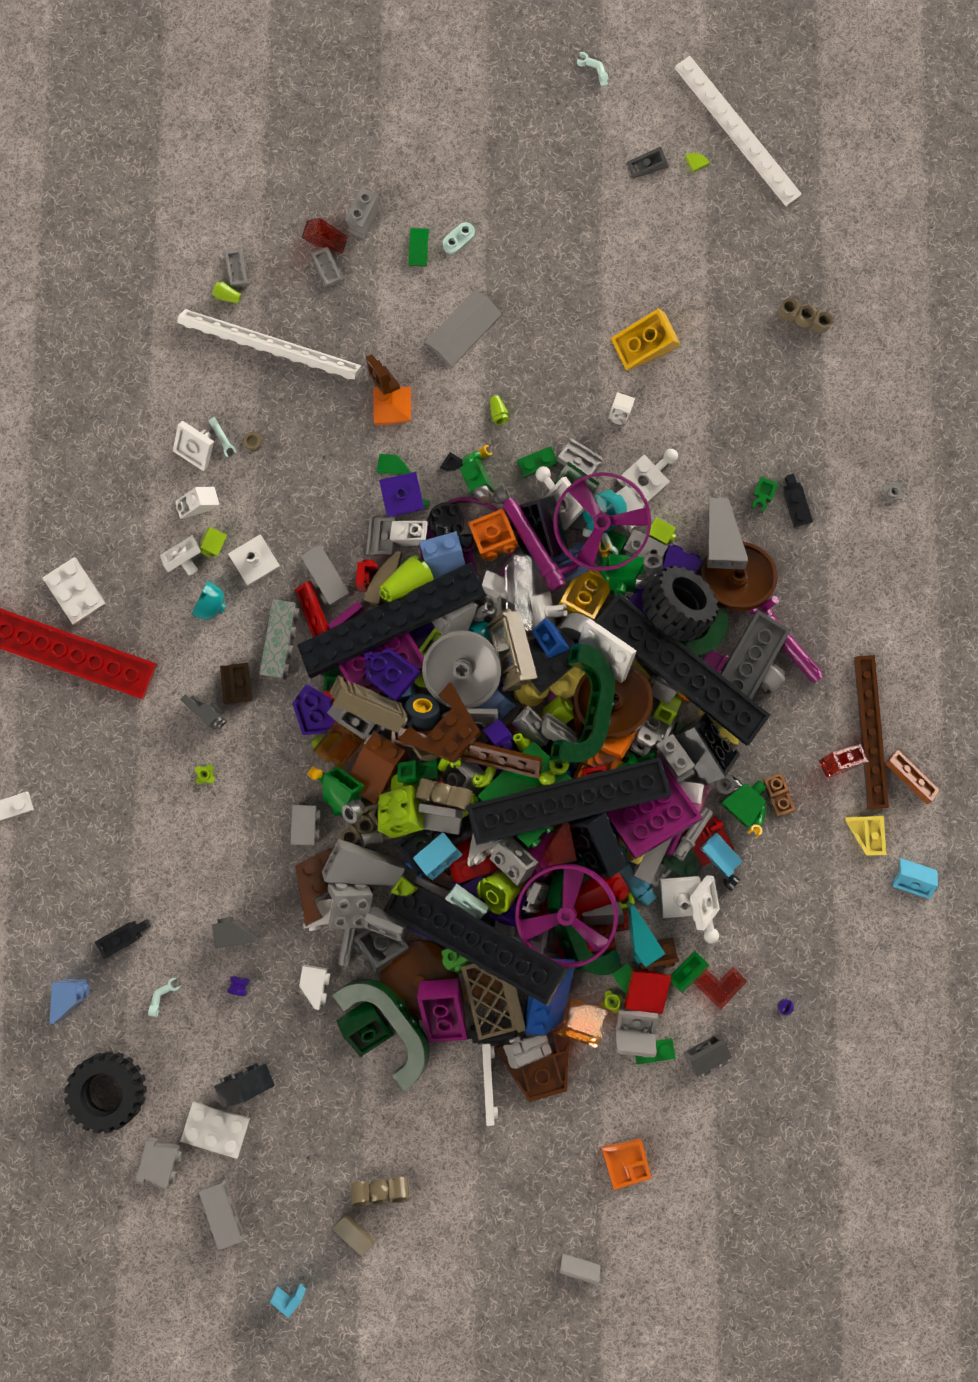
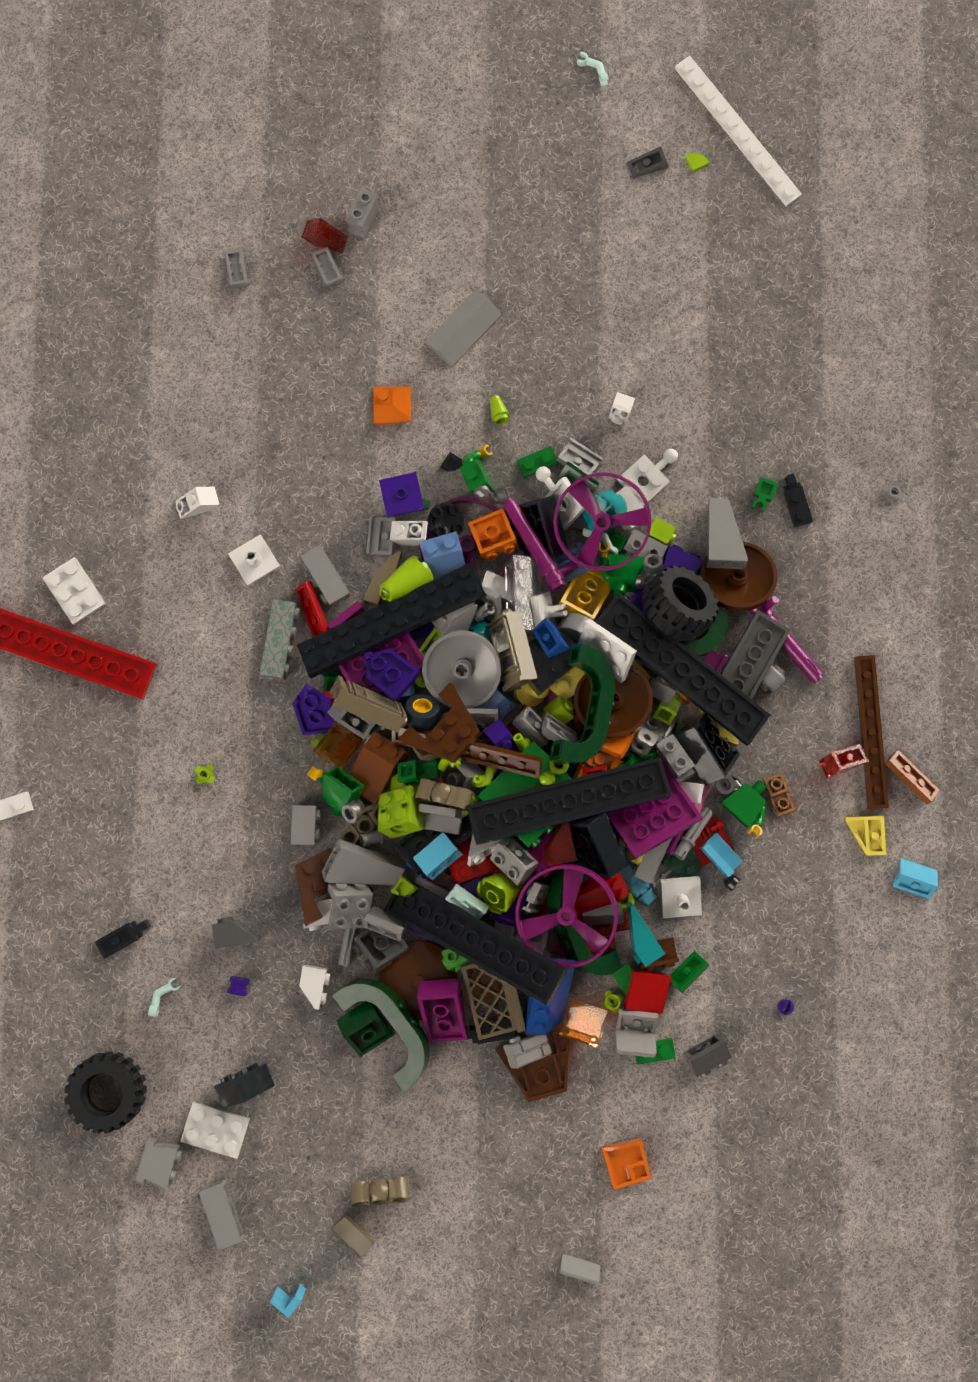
medium blue slope [49,979,90,1024] -> none
white tile [160,535,201,575] -> none
white tile [173,421,214,471] -> none
white plate [177,309,361,380] -> none
dark grey plate [180,694,227,730] -> none
teal cylinder [191,581,226,620] -> none
lime brick [198,527,227,558] -> none
light aqua arm [208,417,236,457] -> none
lime cone [212,281,241,304] -> none
dark brown plate [220,663,253,704] -> none
dark tan tile [243,432,262,451] -> none
red bracket [356,559,379,592] -> none
reddish brown bracket [366,354,400,395] -> none
green slope [377,454,412,476] -> none
green slope [408,228,429,267] -> none
light aqua plate [443,222,475,254] -> none
black hinge [458,534,473,548] -> none
white plate [482,1042,498,1126] -> none
yellow slope [611,308,681,371] -> none
white plate [690,875,720,944] -> none
clear red plate [693,967,747,1009] -> none
dark tan piece [778,298,833,334] -> none

